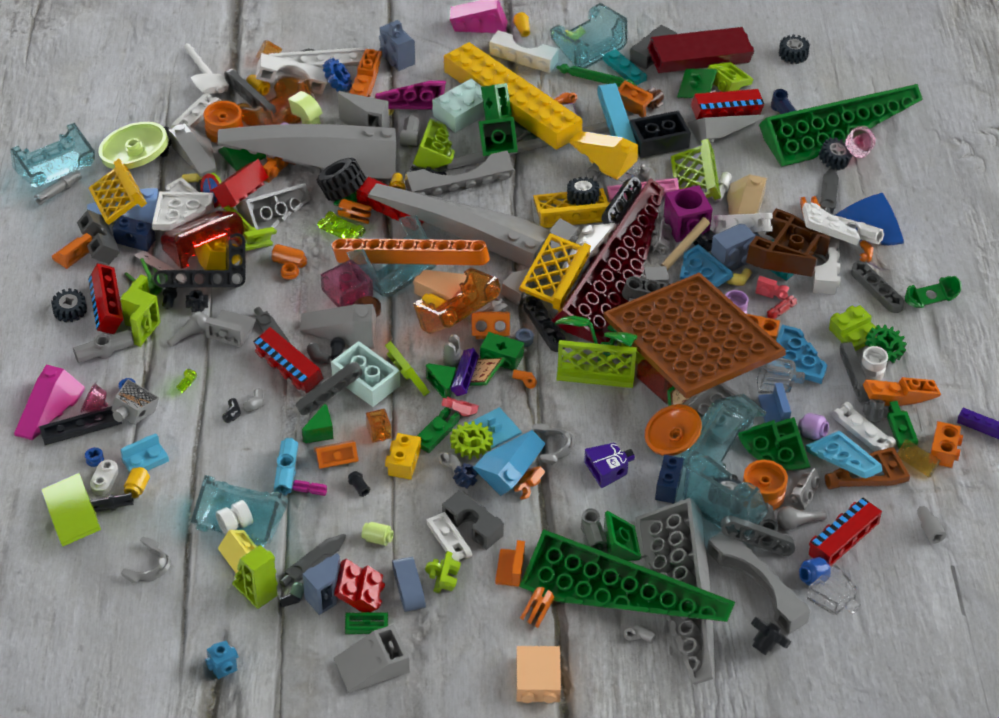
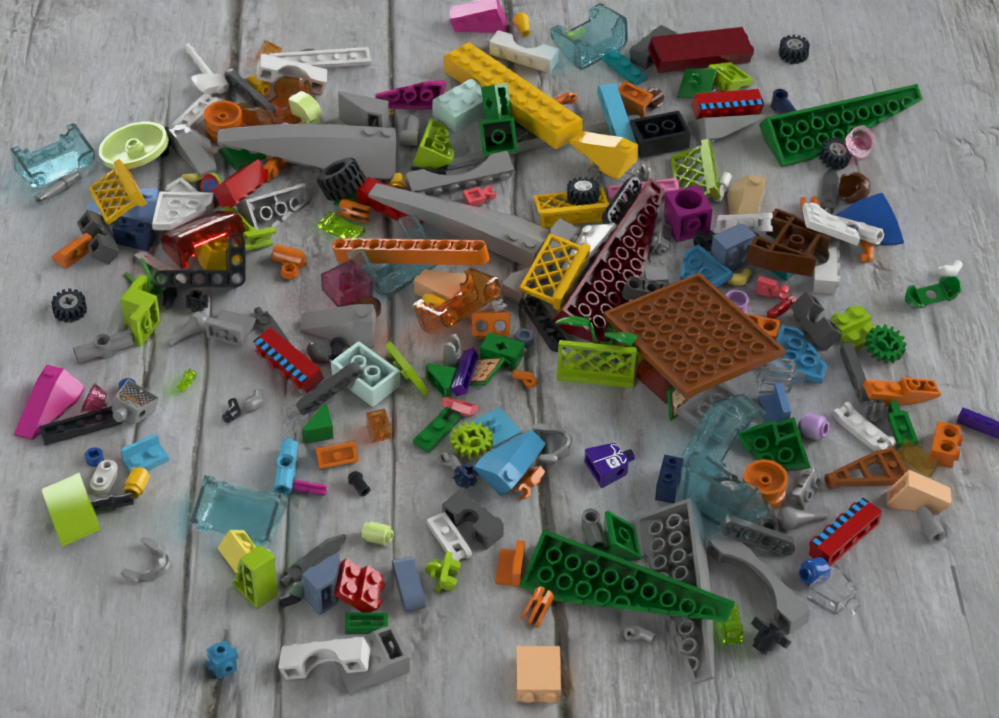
red brick [88,263,124,334] -> none
white wheel [215,500,253,535] -> none
blue gear [322,58,352,92] -> none
orange slope [349,49,382,97] -> none
sand blue hinge [379,20,415,71] -> none
yellow brick [385,433,421,480] -> none
green wheel [556,64,637,87] -> none
orange dish [645,404,702,456] -> none
tan piece [661,217,710,271] -> none
medium azure wing [805,431,883,479] -> none
dark grey beam [851,261,904,313] -> none
white wheel [861,346,888,381] -> none
none -> white arch [278,637,370,680]
none -> coral plate [463,185,496,206]
none -> clear neon green leg [720,605,744,644]
none -> dark grey arch [790,291,843,350]
none -> reddish brown hair [838,172,871,204]
none -> light nougat slope [886,470,952,514]
none -> white arm [938,260,963,277]

